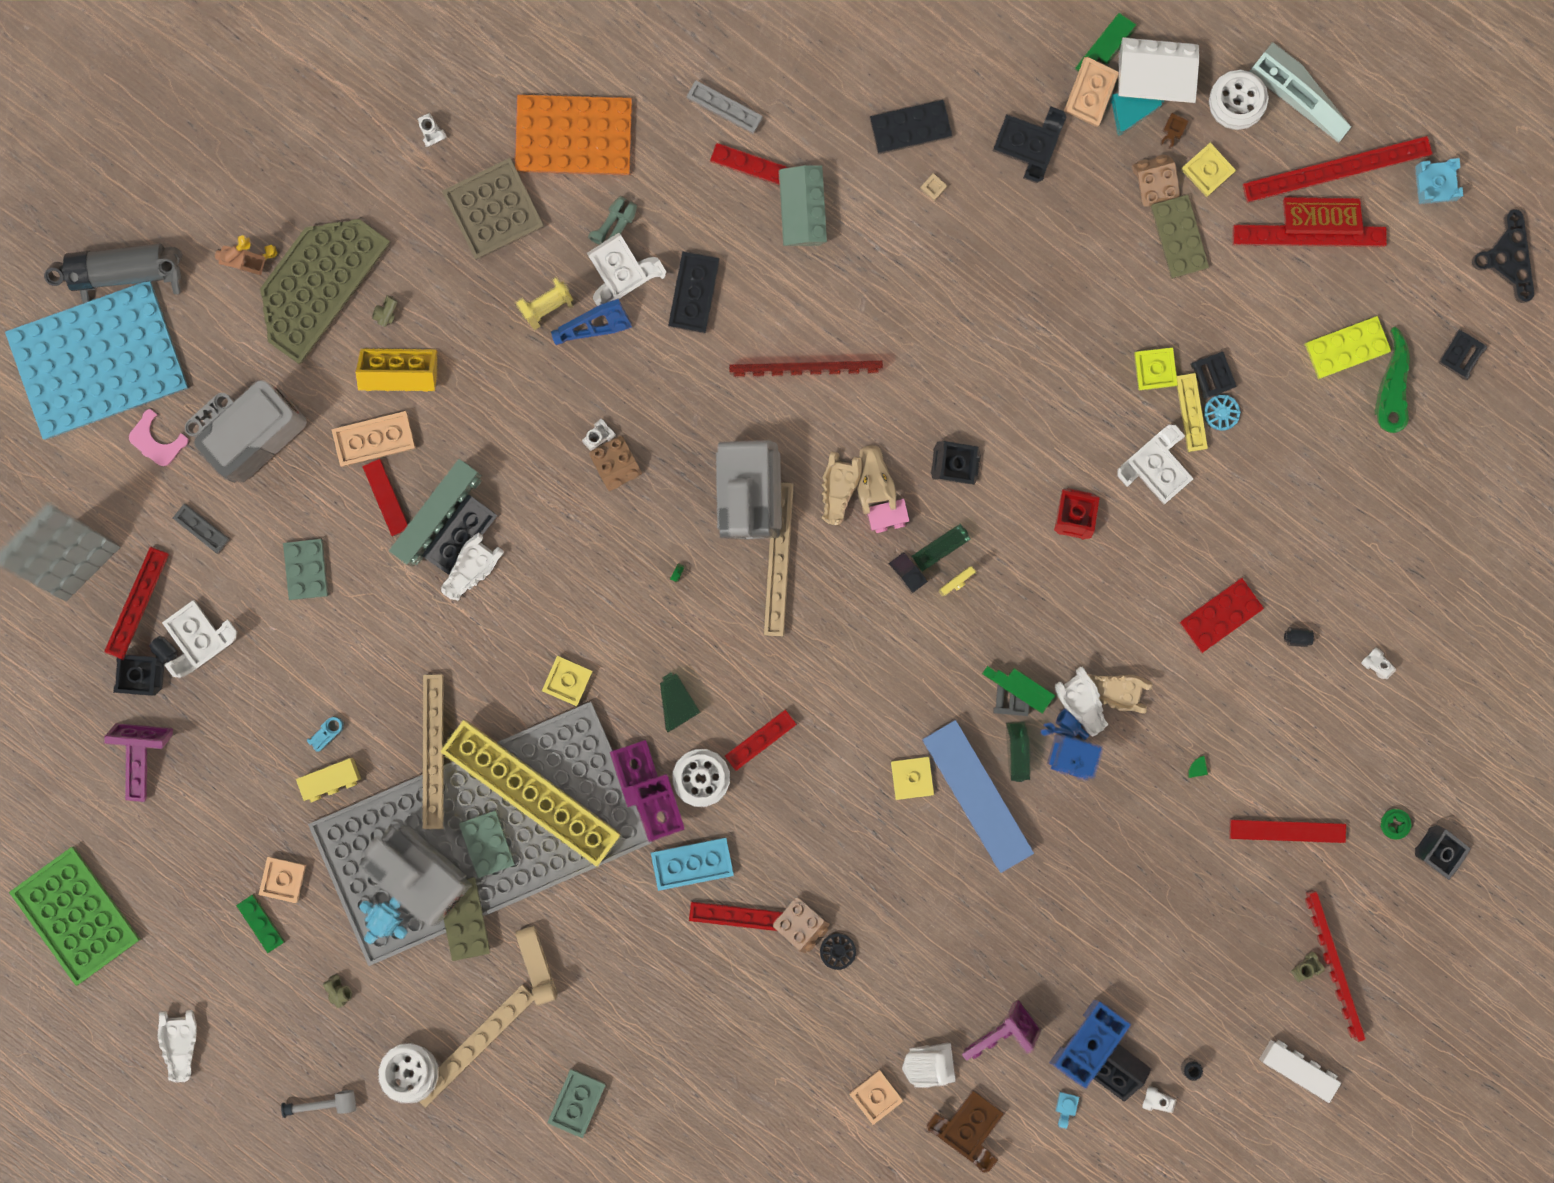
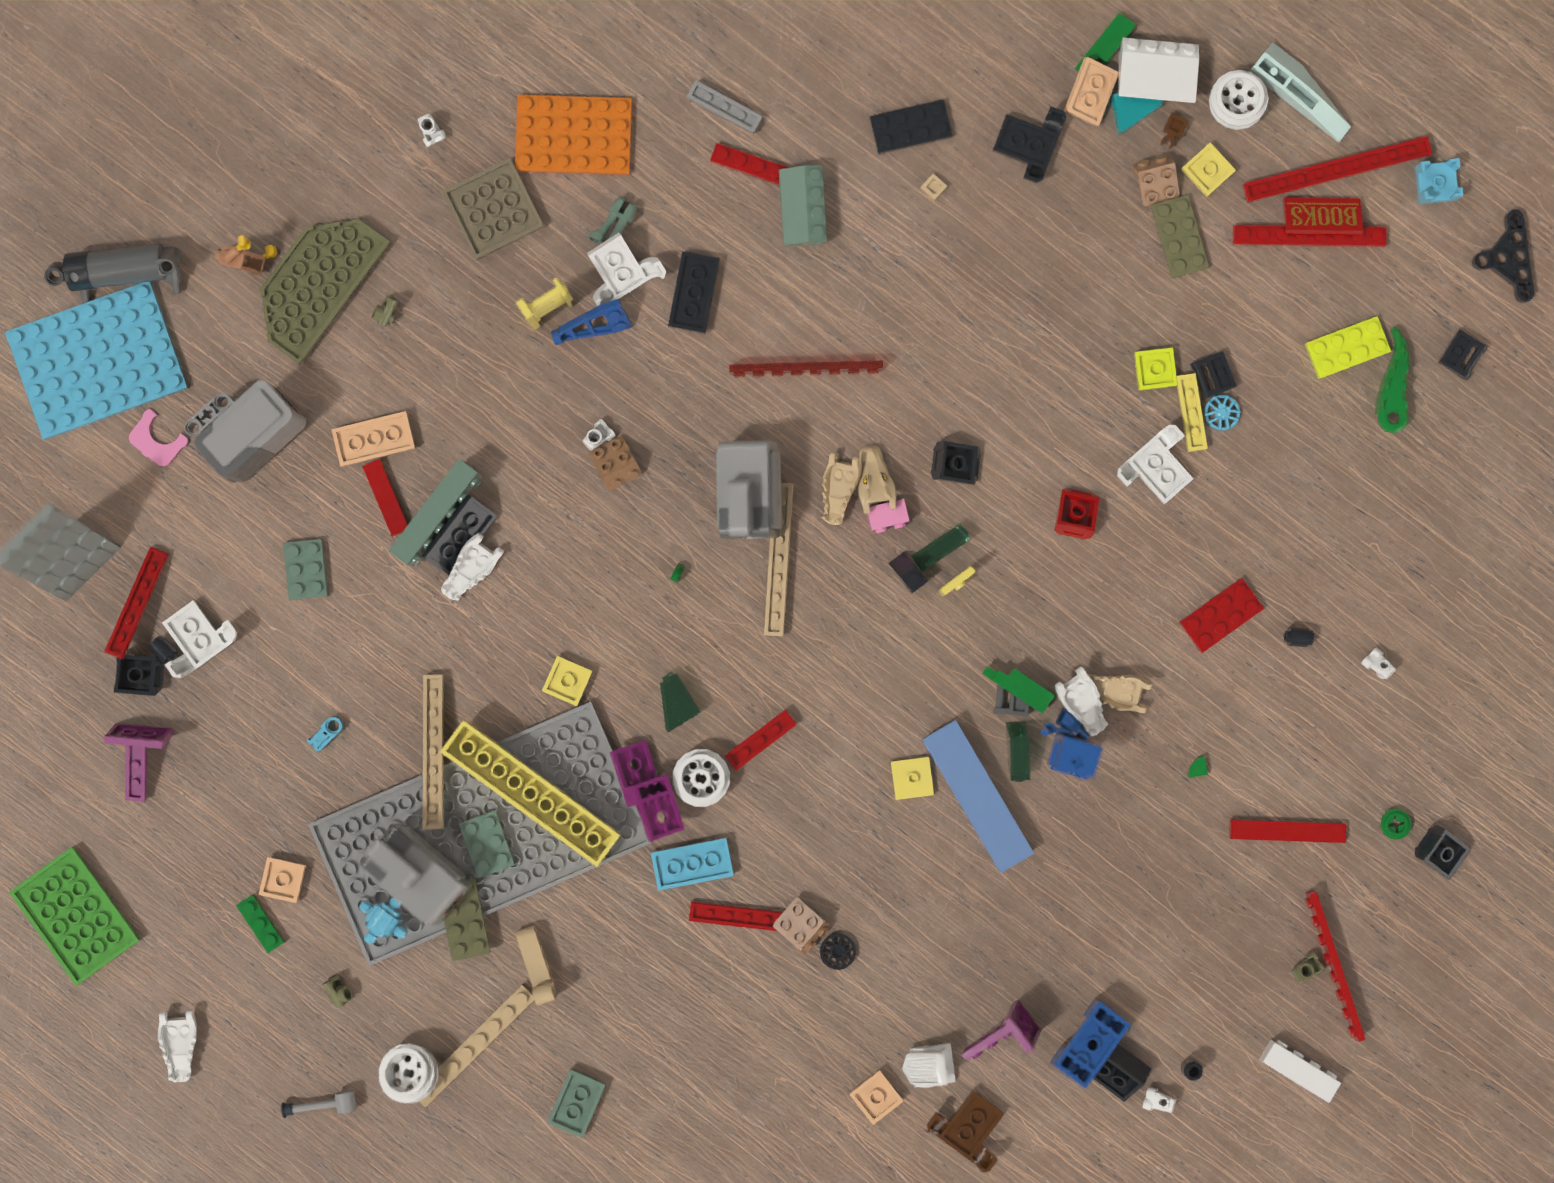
dark grey tile [173,503,230,554] -> none
light yellow brick [296,758,361,802] -> none
yellow slope [355,349,437,392] -> none
medium azure plate [1055,1092,1079,1129] -> none

